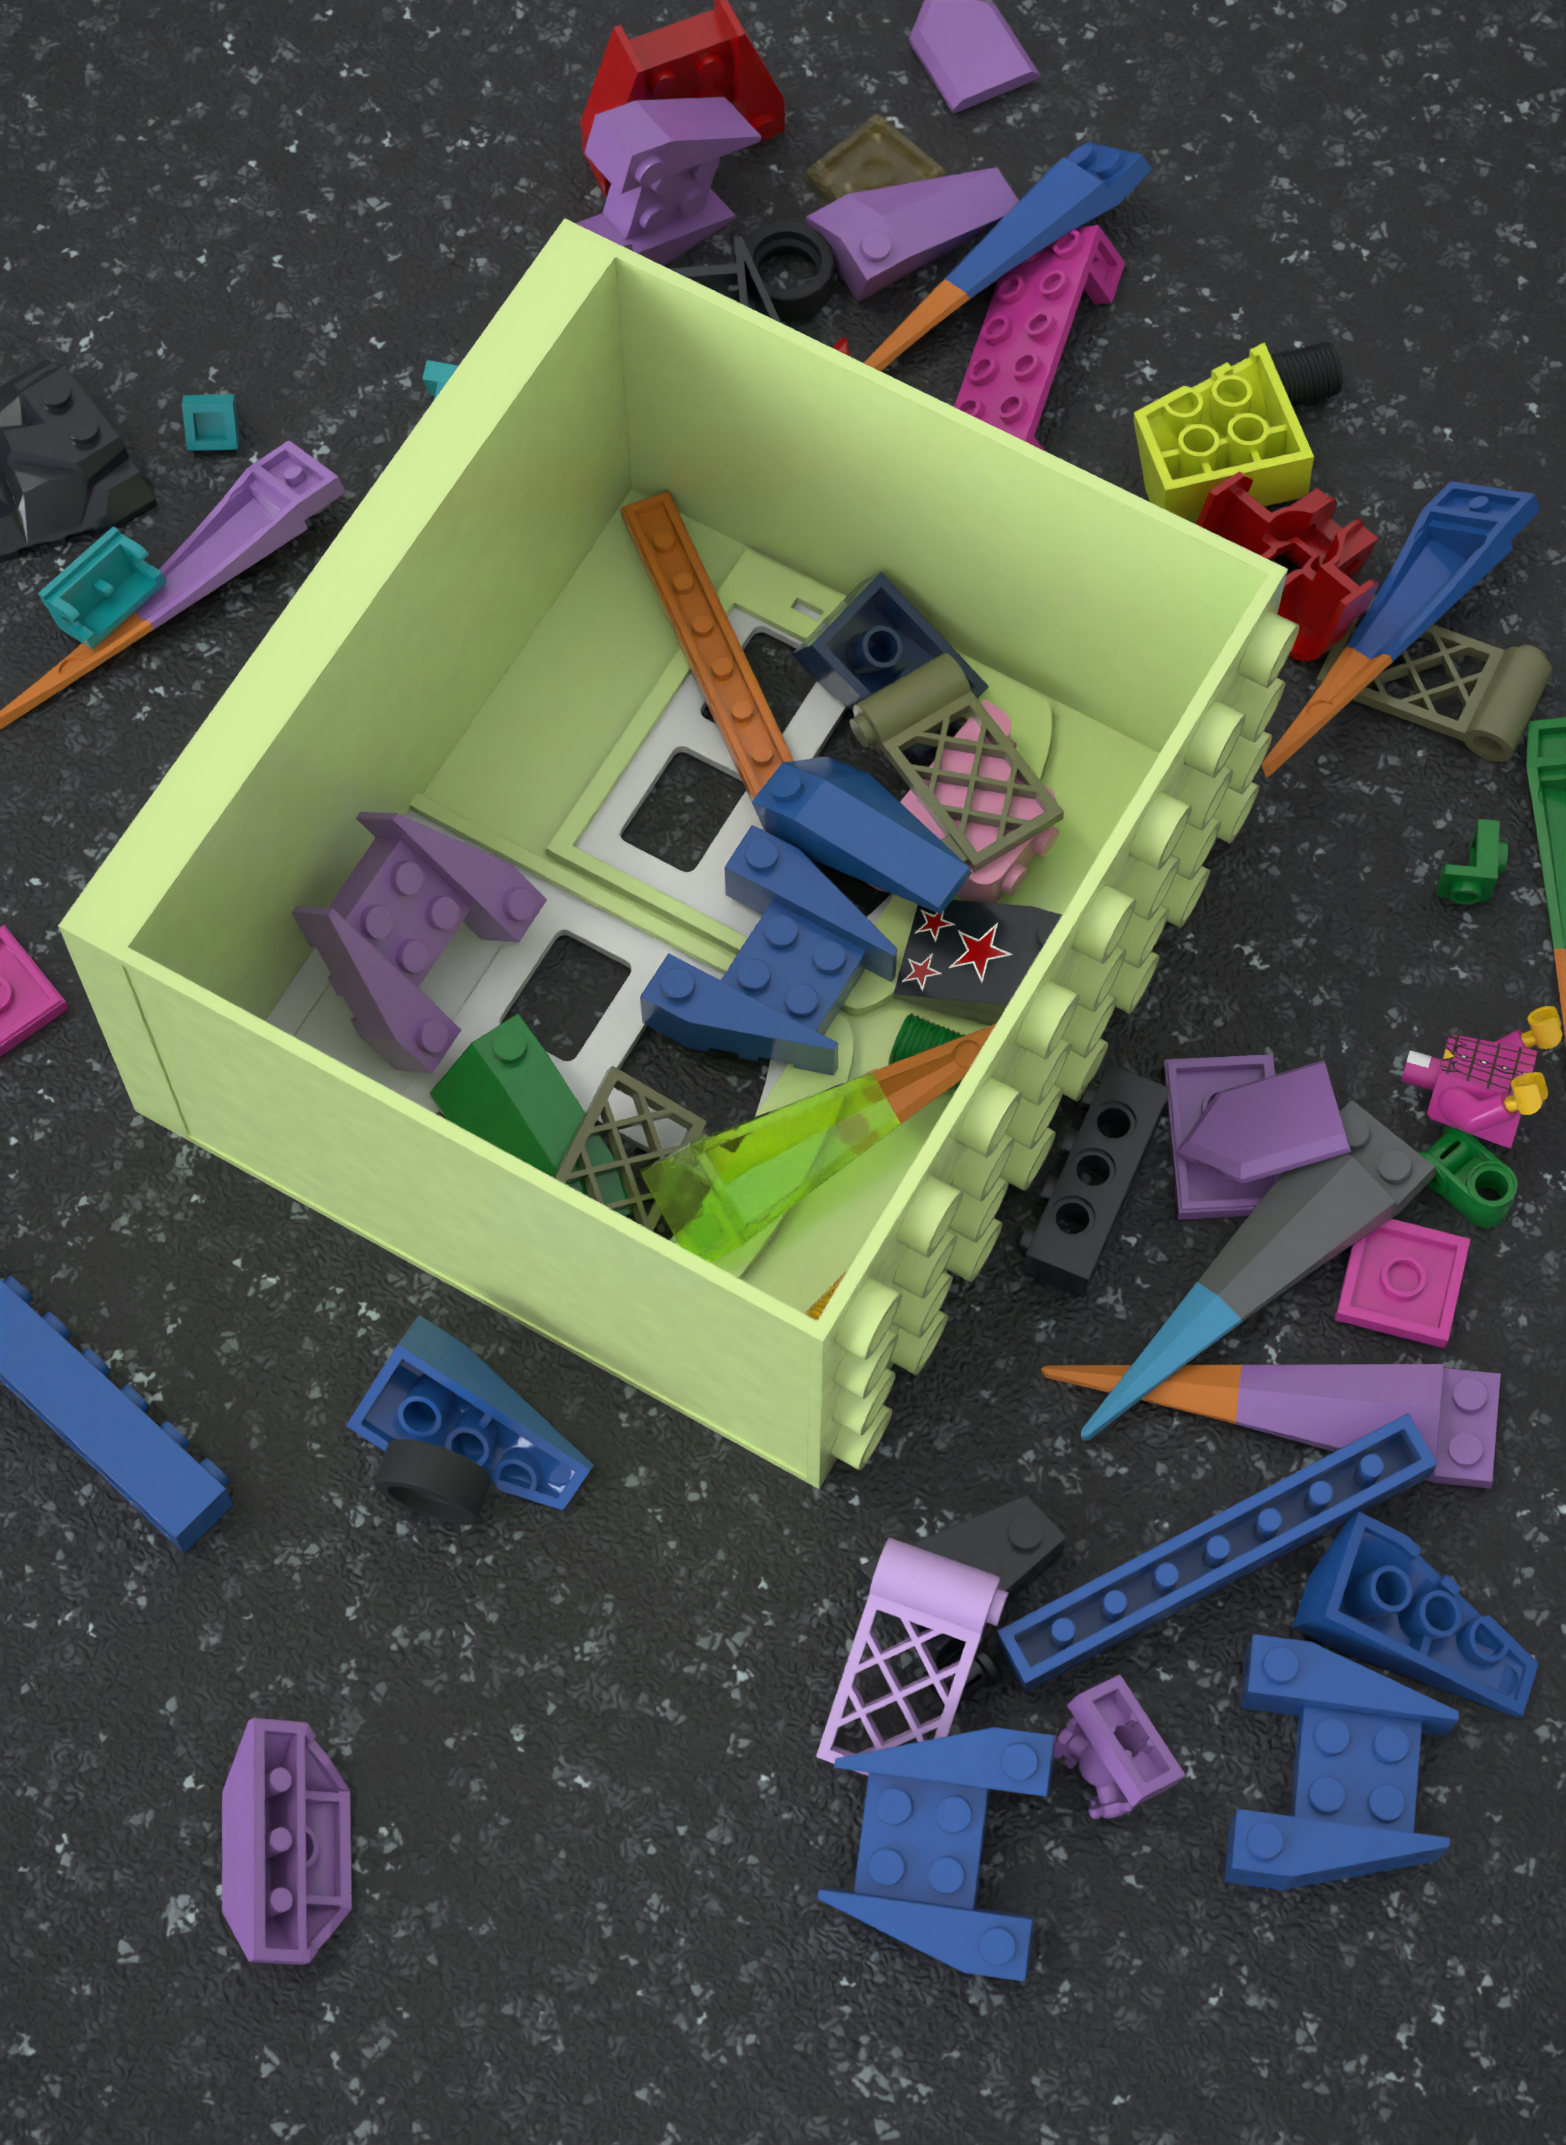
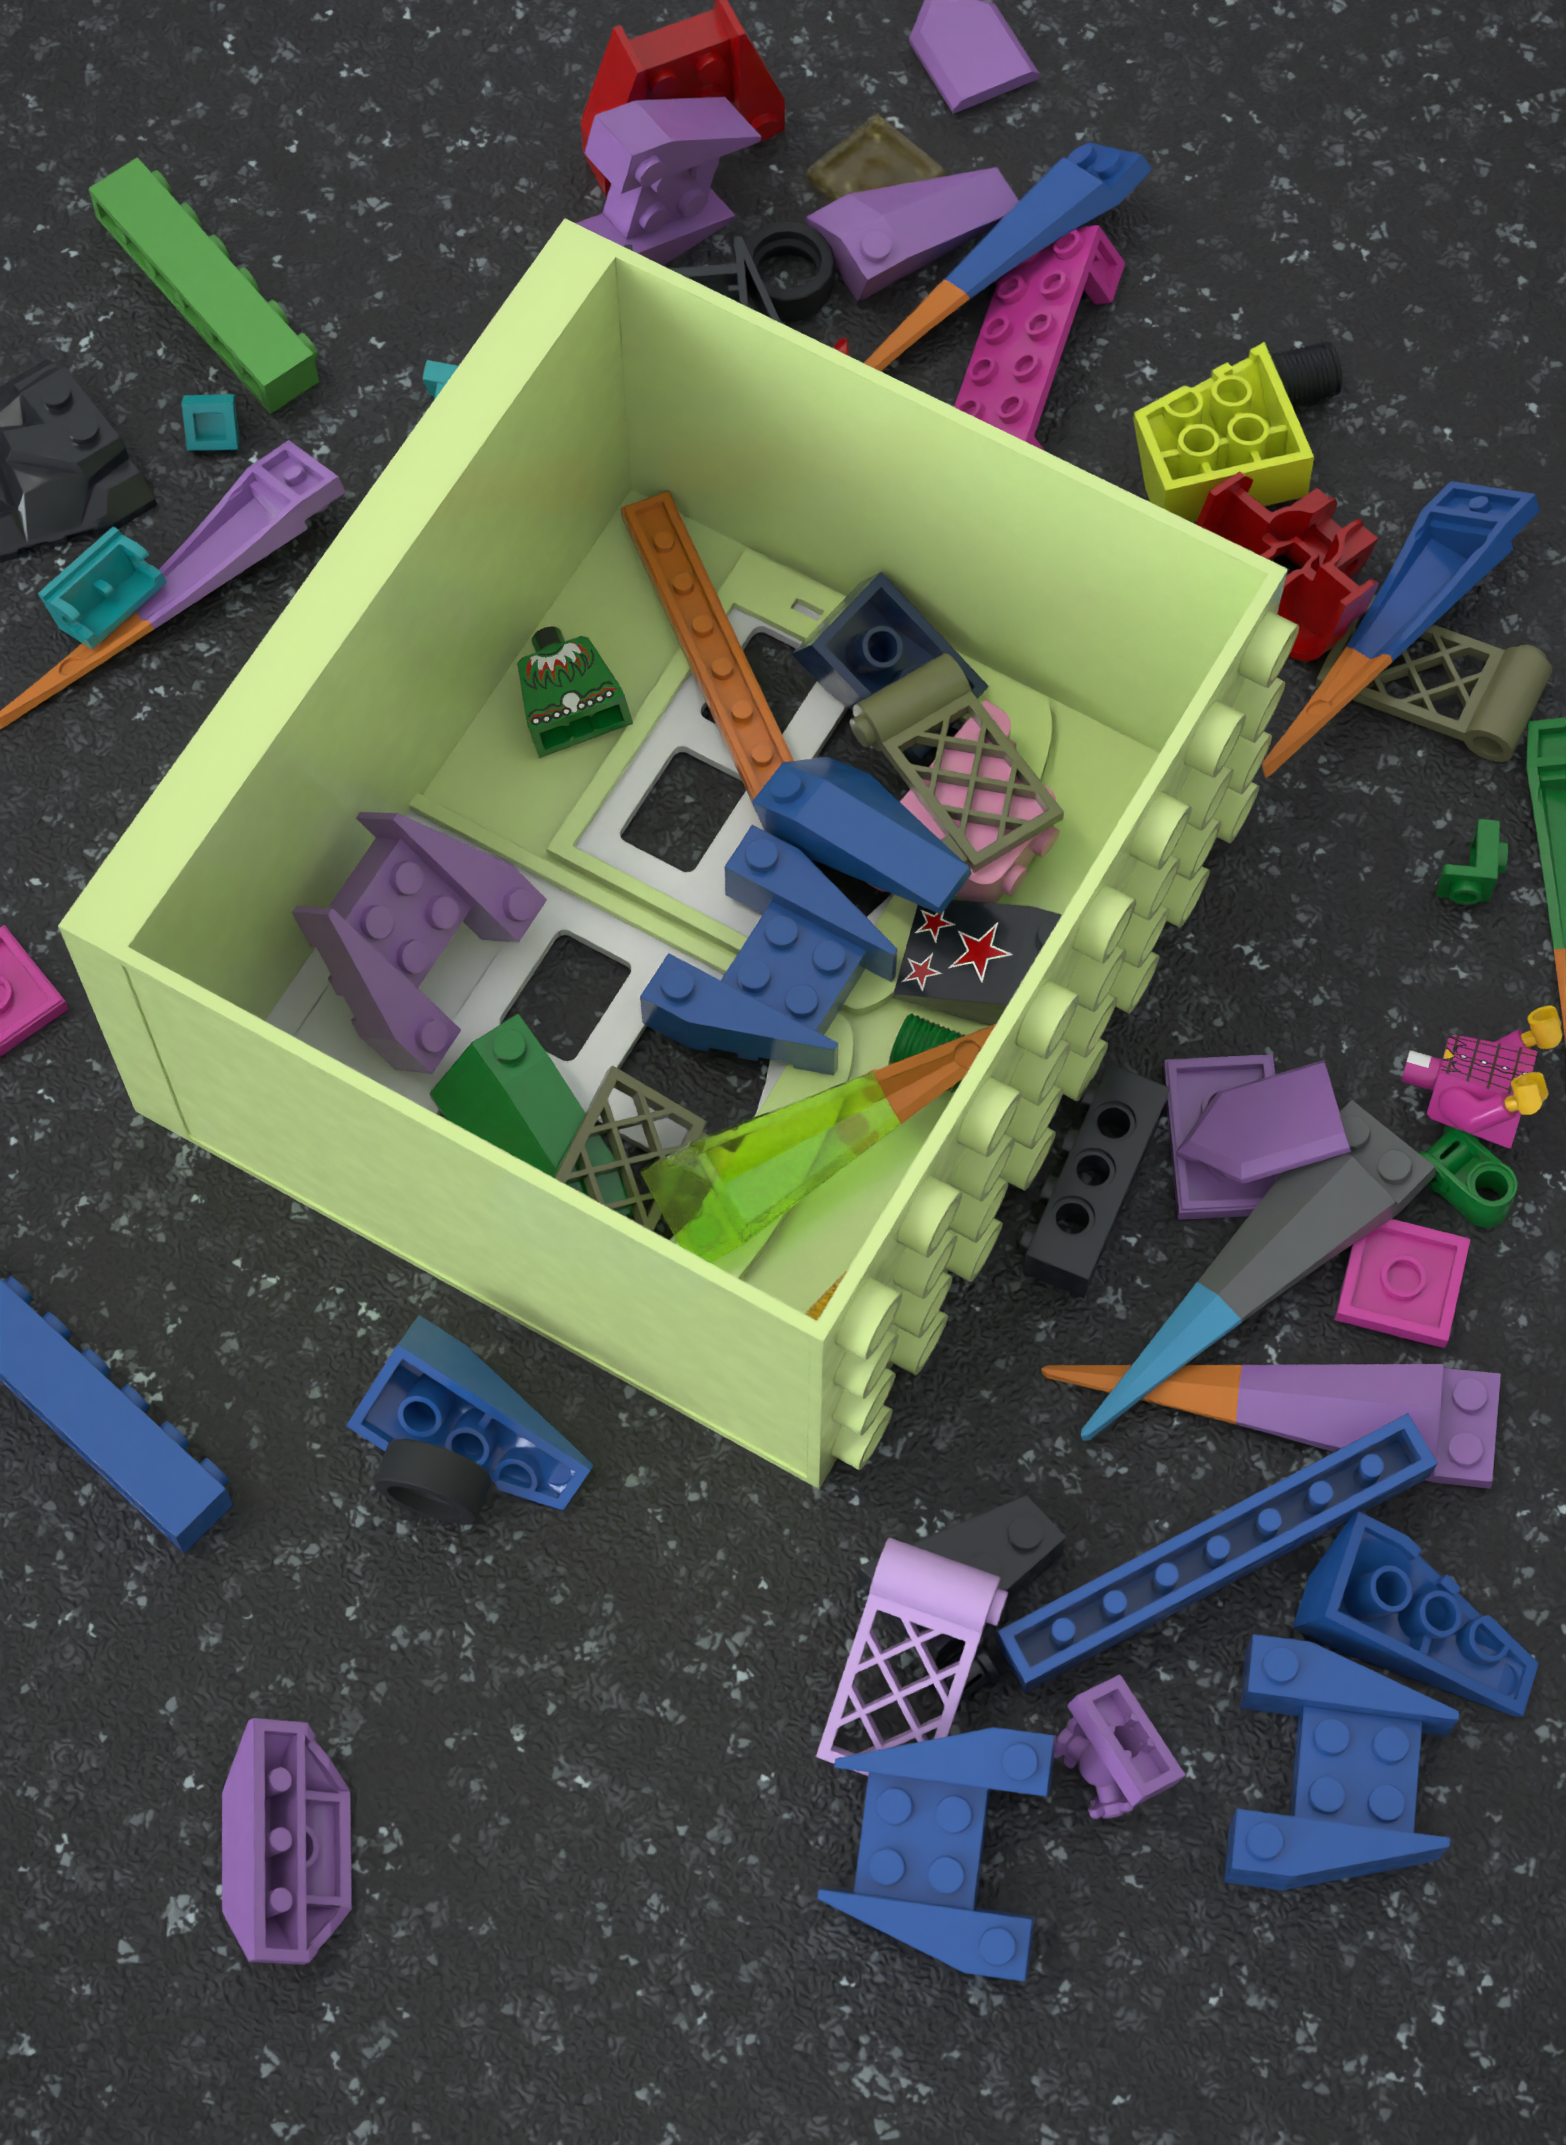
none -> bright green brick [88,157,319,414]
none -> torso [517,626,633,758]

